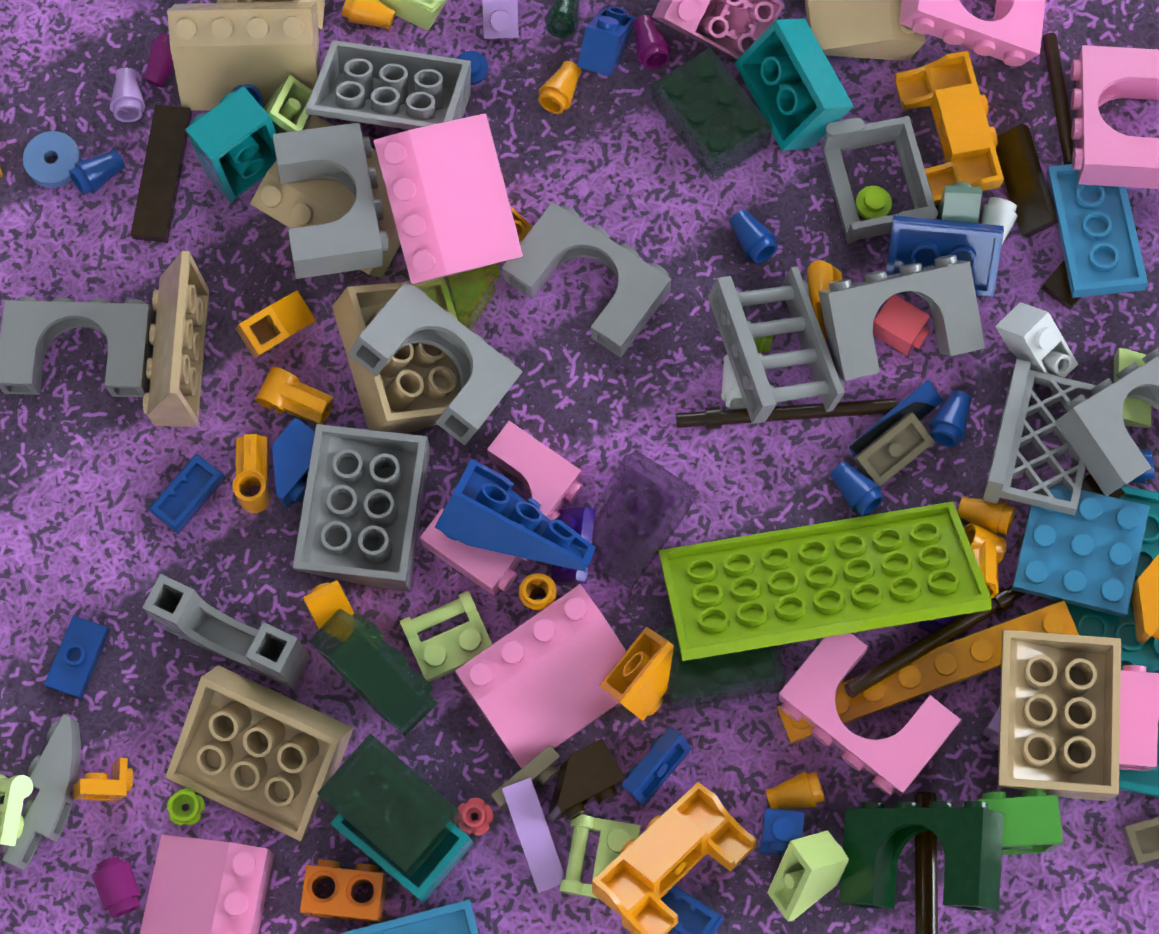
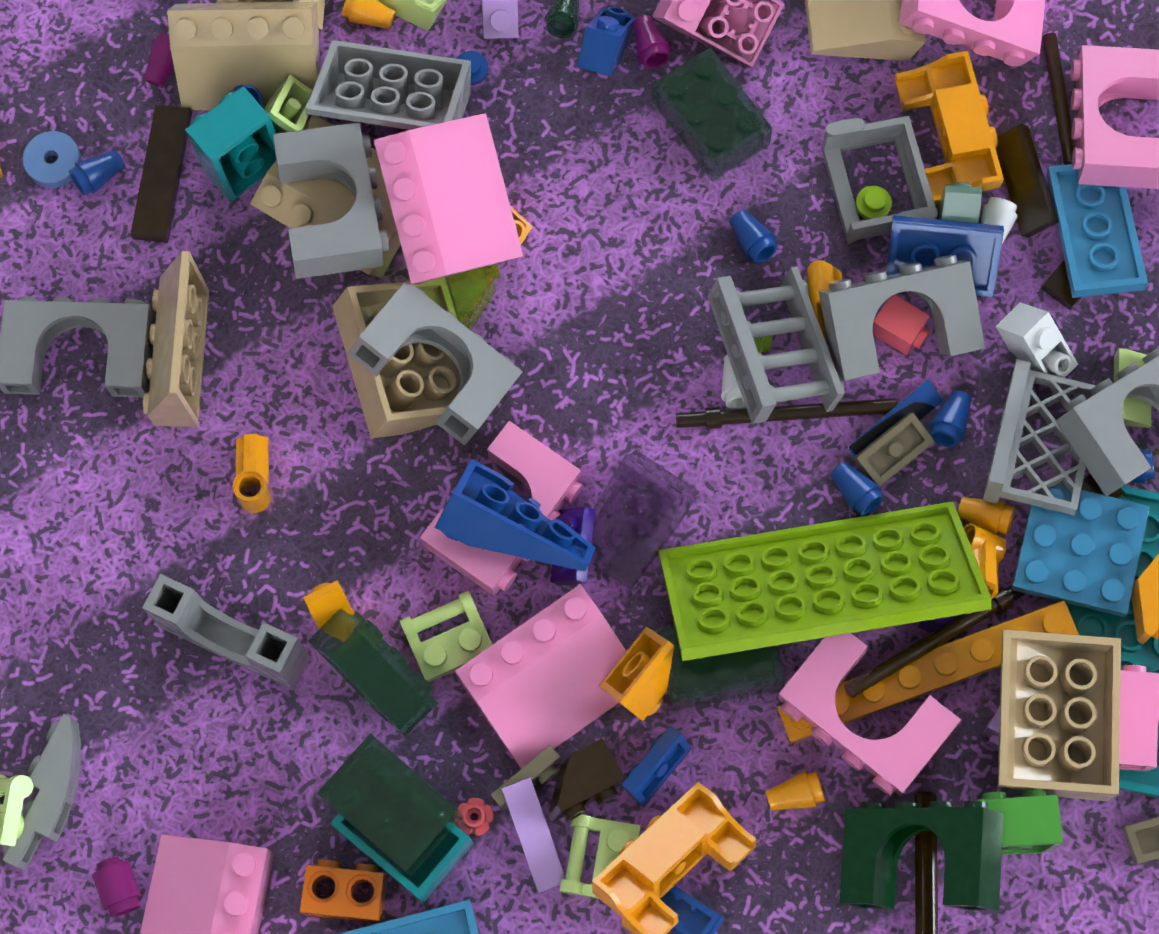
blue plate [44,615,110,699] -> none
light orange bracket [73,757,133,801] -> none
lavender cone [110,68,145,122] -> none
blue plate [148,453,226,534] -> none
tan slope [165,665,354,841] -> none
lime plate [167,788,205,826] -> none
light orange slope [235,290,316,359] -> none
light orange piece [255,366,335,425] -> none
blue slope [272,417,315,509] -> none
light grey slope [293,424,431,592] -> none
light grey arch [502,201,671,358] -> none
light orange cone [519,573,557,612] -> none
light orange cone [538,61,582,114] -> none
teal brick [735,18,854,151] -> none
blue brick [760,808,805,856] -> none
yellowish green slope [767,830,849,922] -> none

